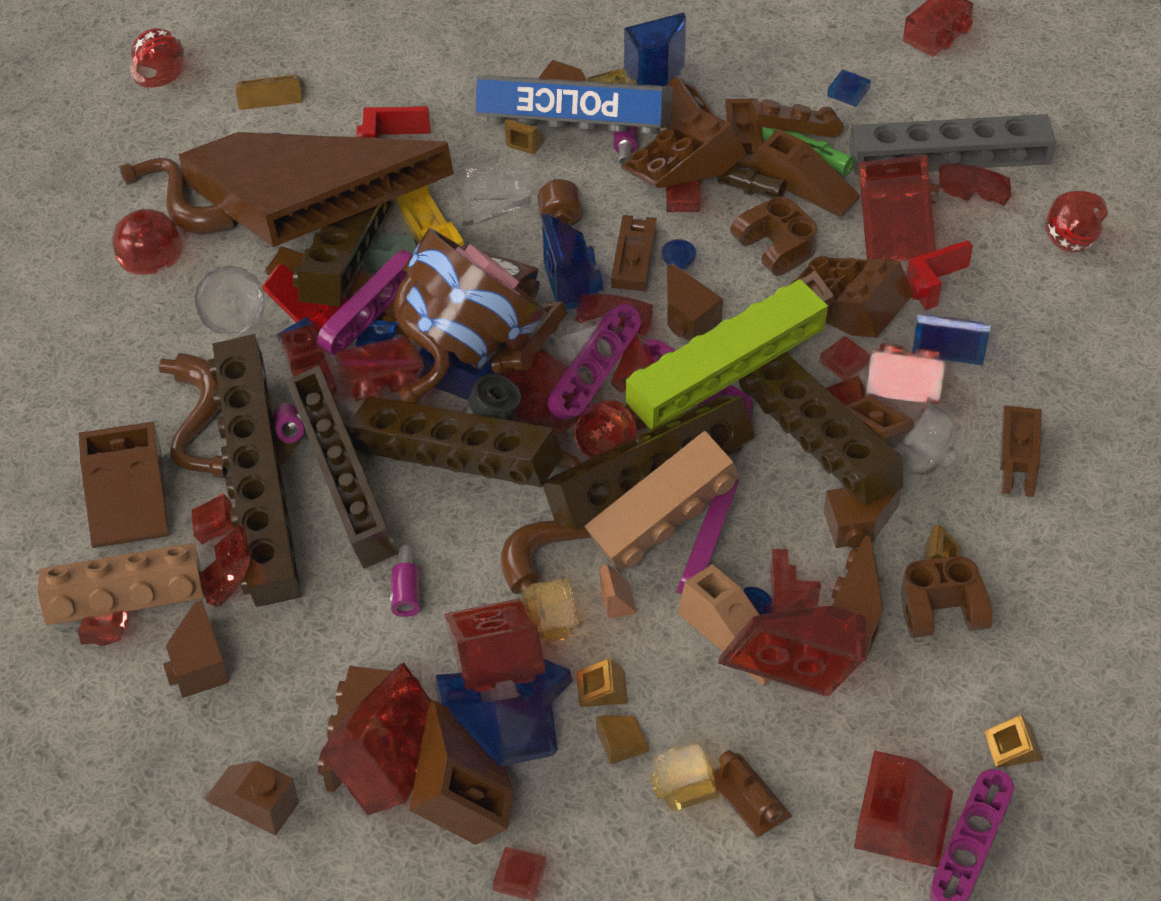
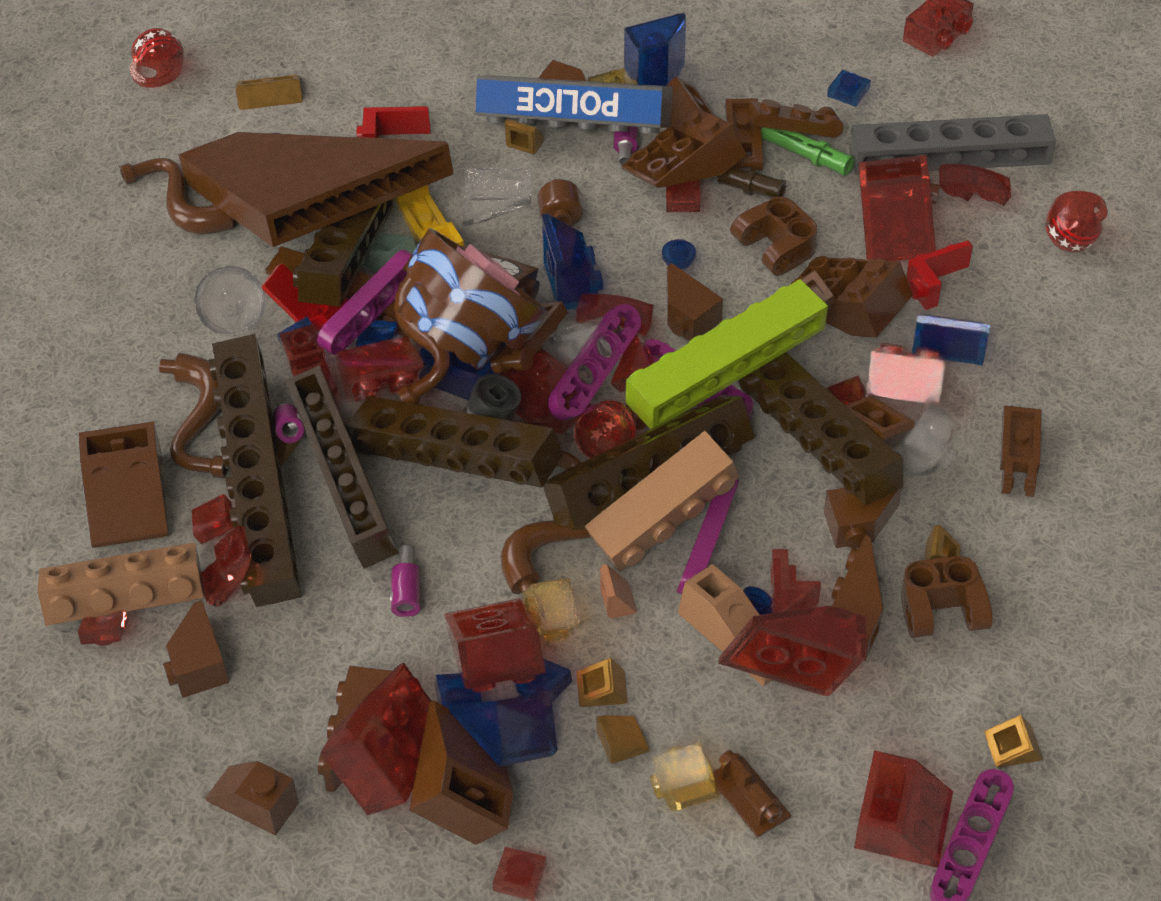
clear red cylinder [112,209,183,275] -> none
reddish brown plate [611,215,657,291] -> none
reddish brown slope [758,129,860,217] -> none
clear red plate [819,336,871,382] -> none

